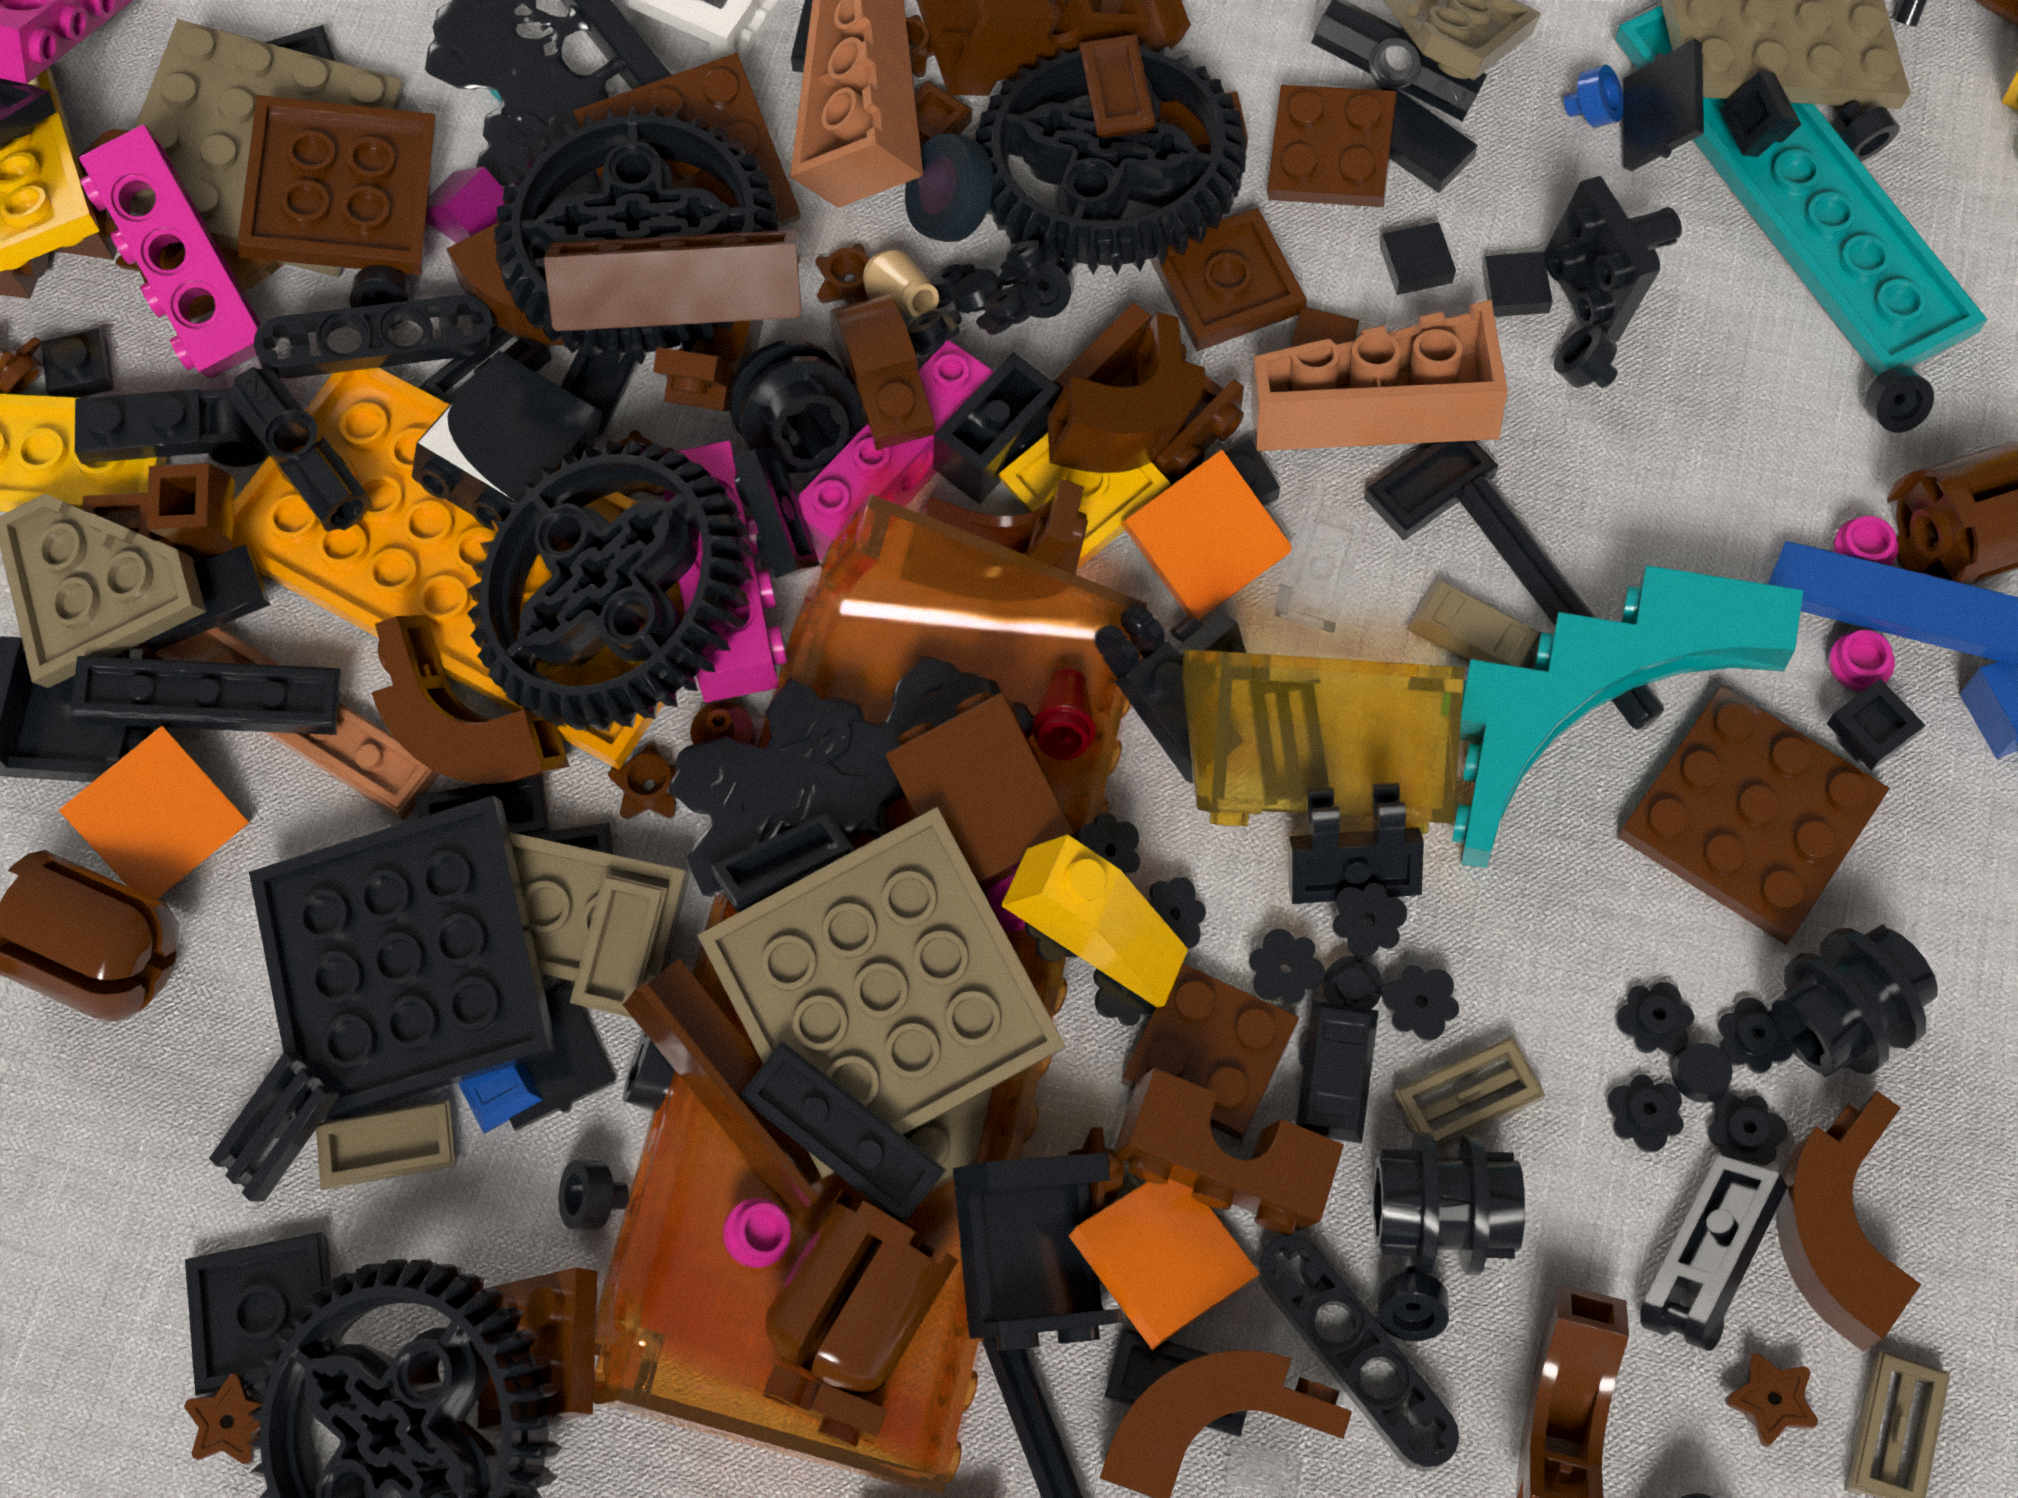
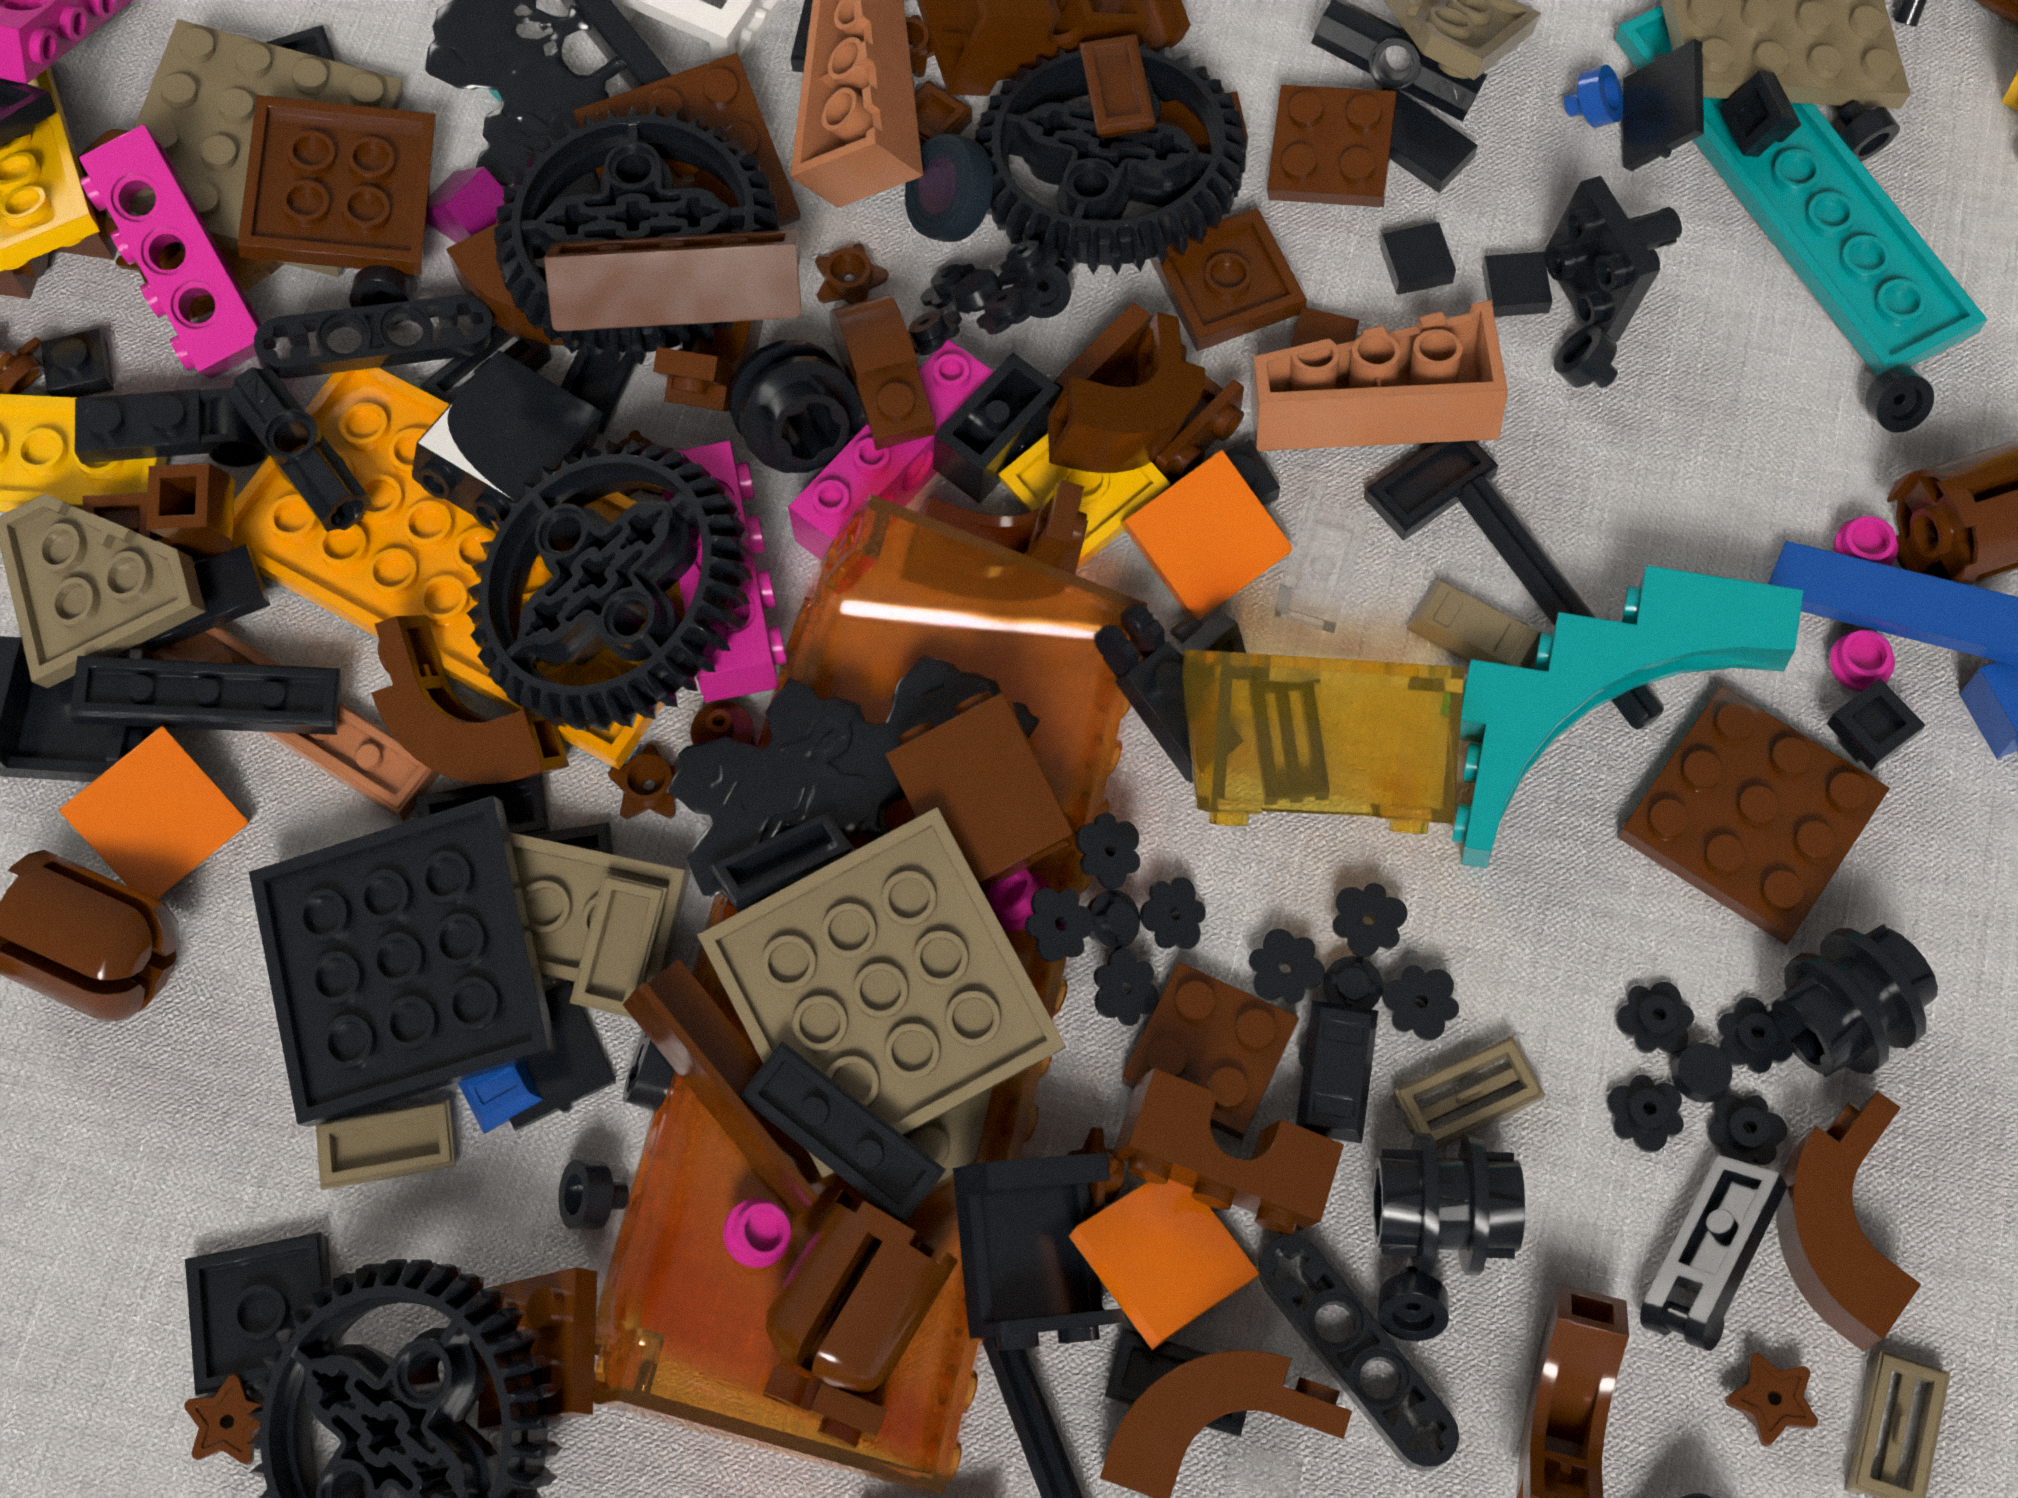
black tile [209,1052,340,1202] -> none
black plate [733,447,820,578] -> none
tan cone [863,250,939,318] -> none
yellow slope [1001,834,1188,1008] -> none
dark red cone [1032,668,1096,760] -> none
black plate [1289,783,1424,904] -> none

